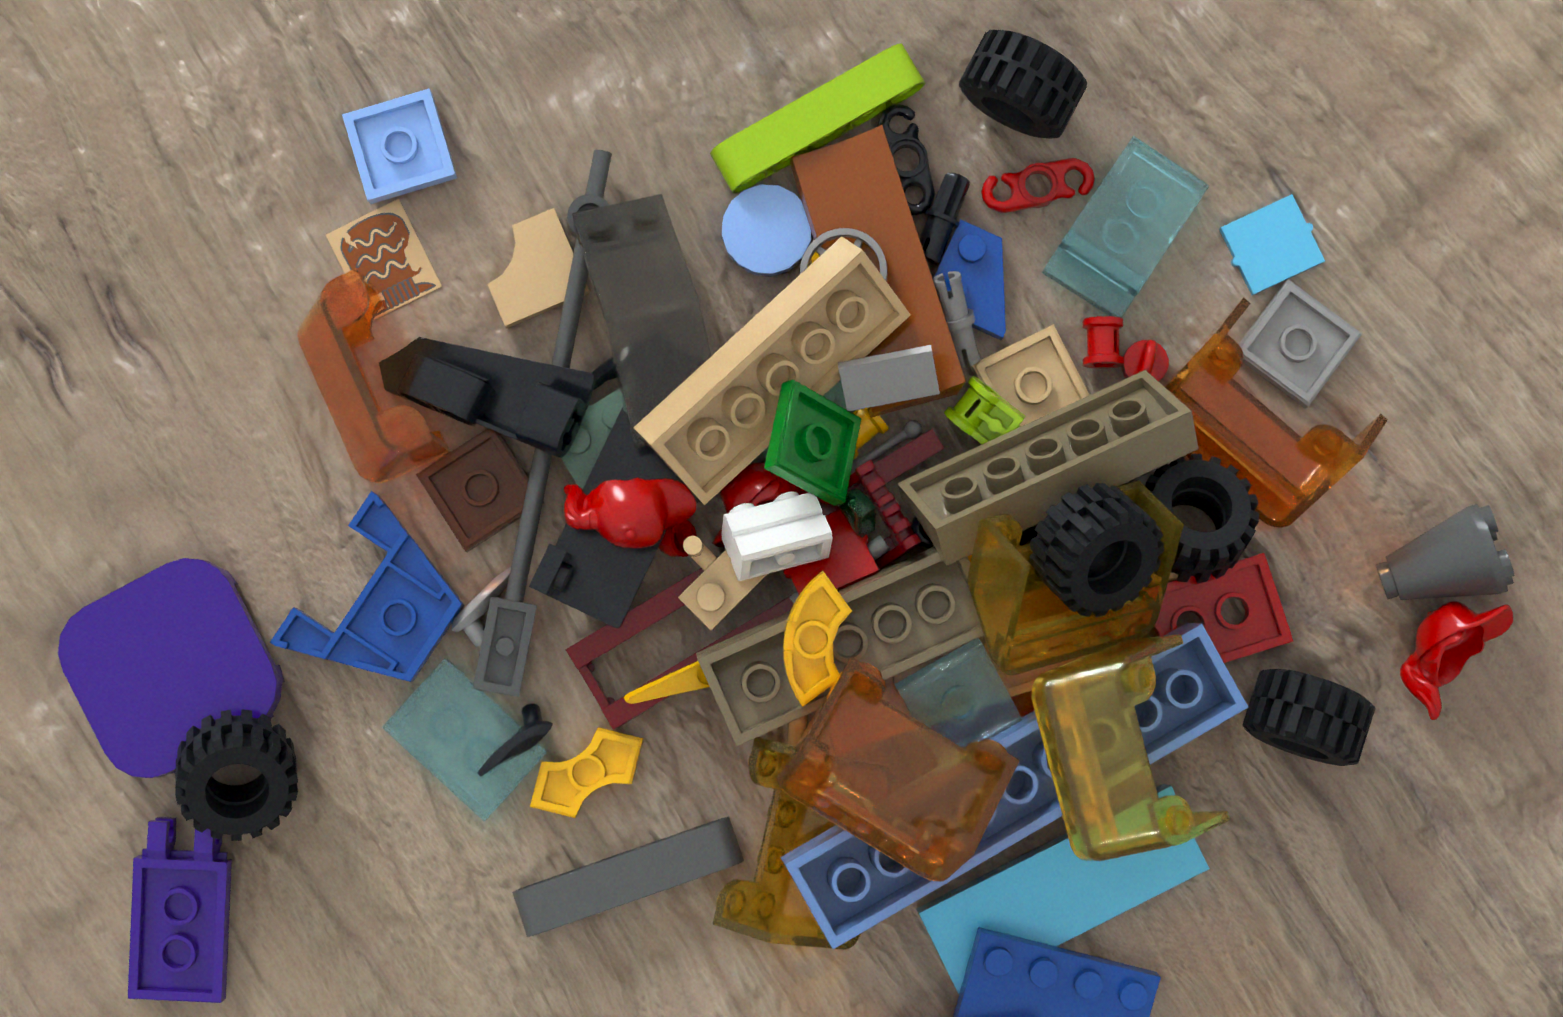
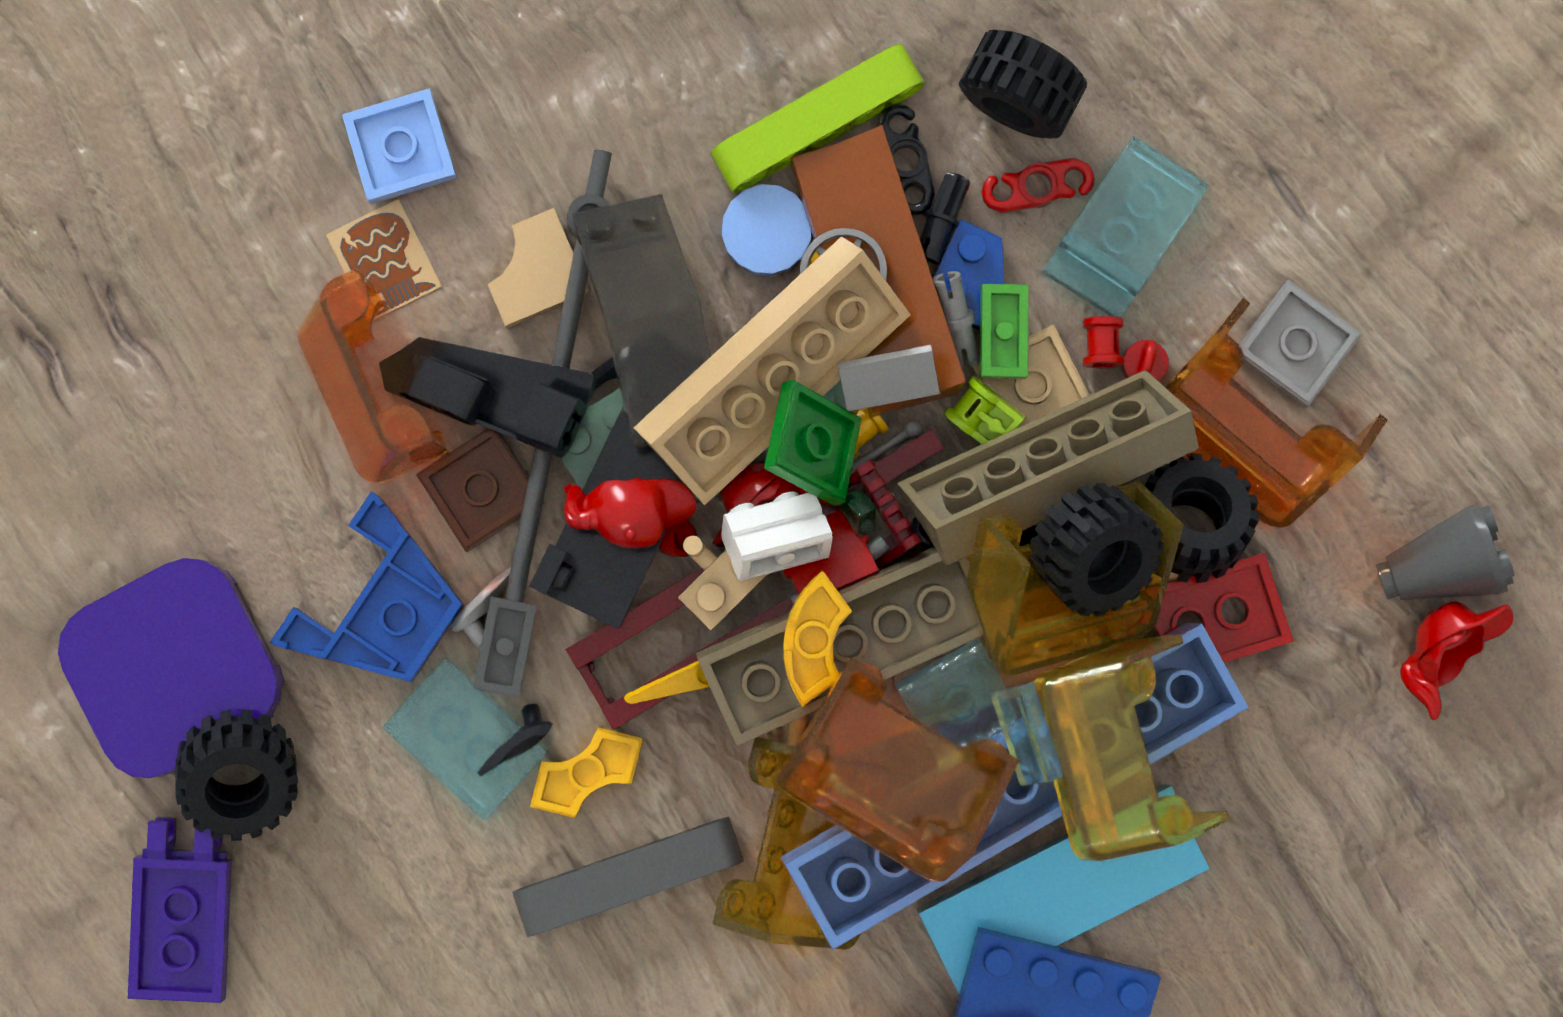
medium azure piece [1219,194,1325,296] -> none
black tyre [1242,669,1375,766] -> none
none -> bright green plate [979,284,1029,379]
none -> clear light blue tile [990,681,1064,786]

